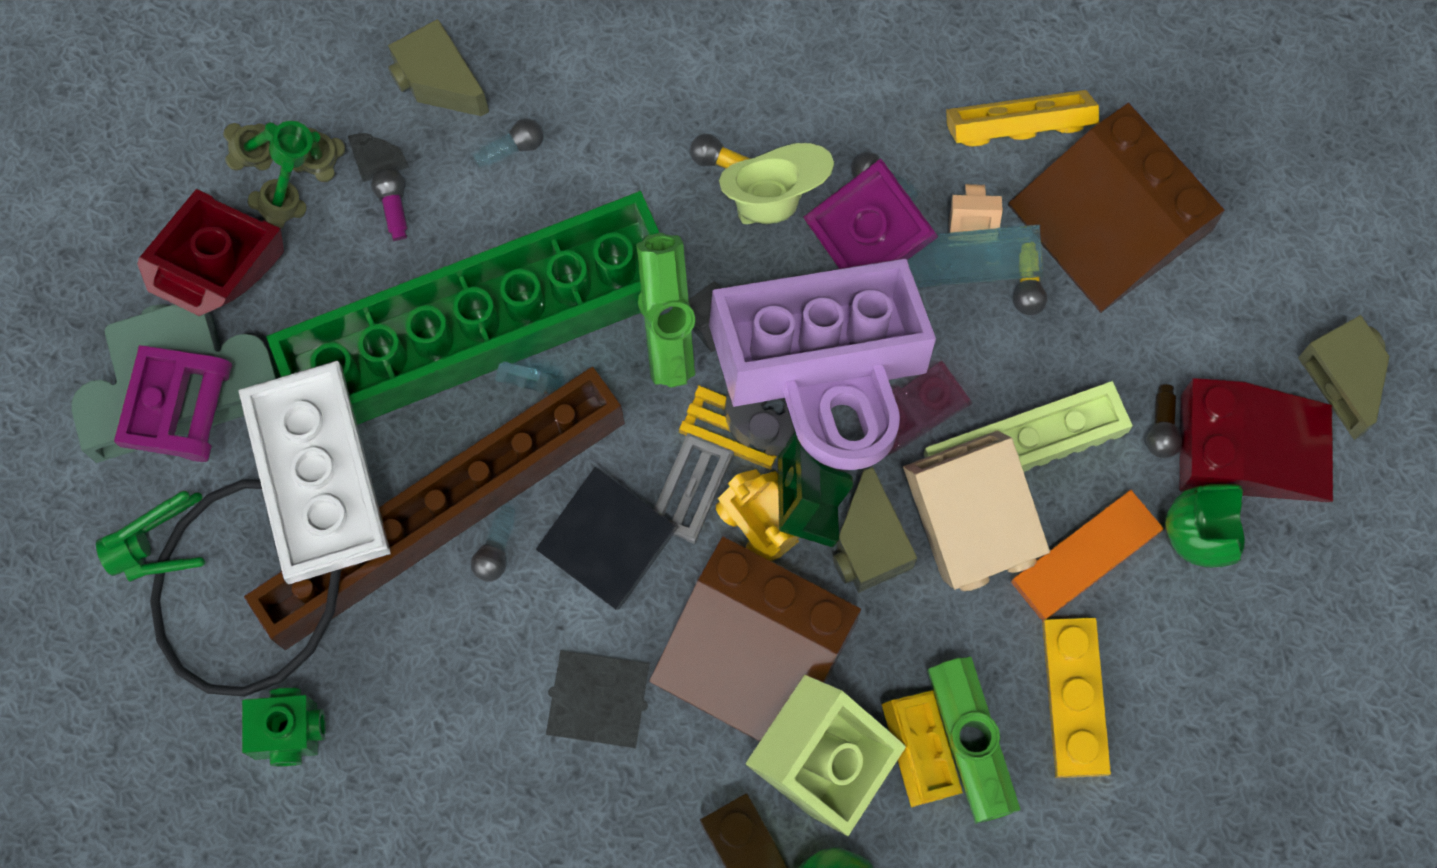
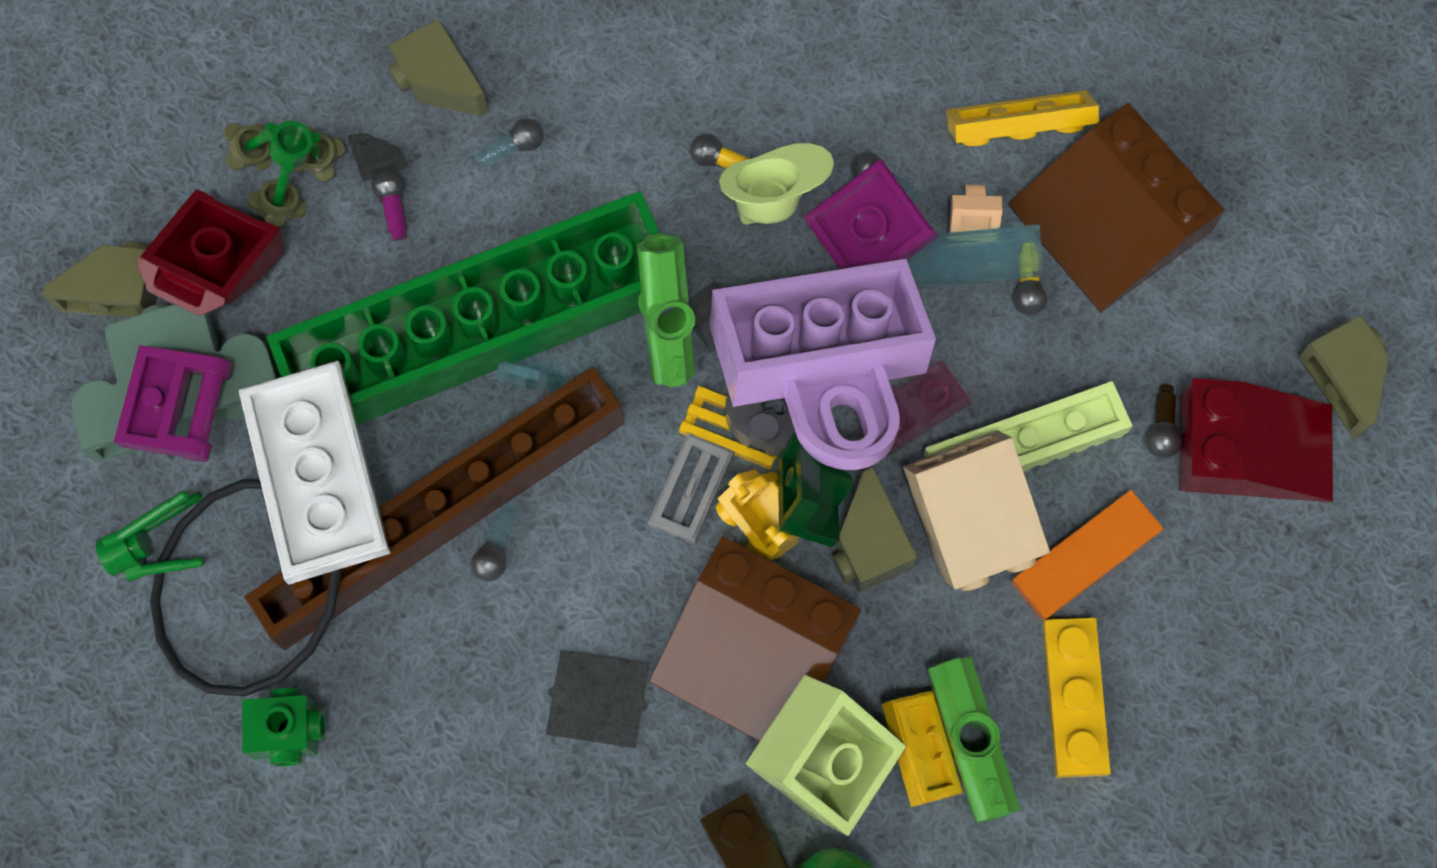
black tile [536,467,679,610] -> none
green hair [1165,483,1245,568] -> none
none -> olive slope [42,242,158,318]

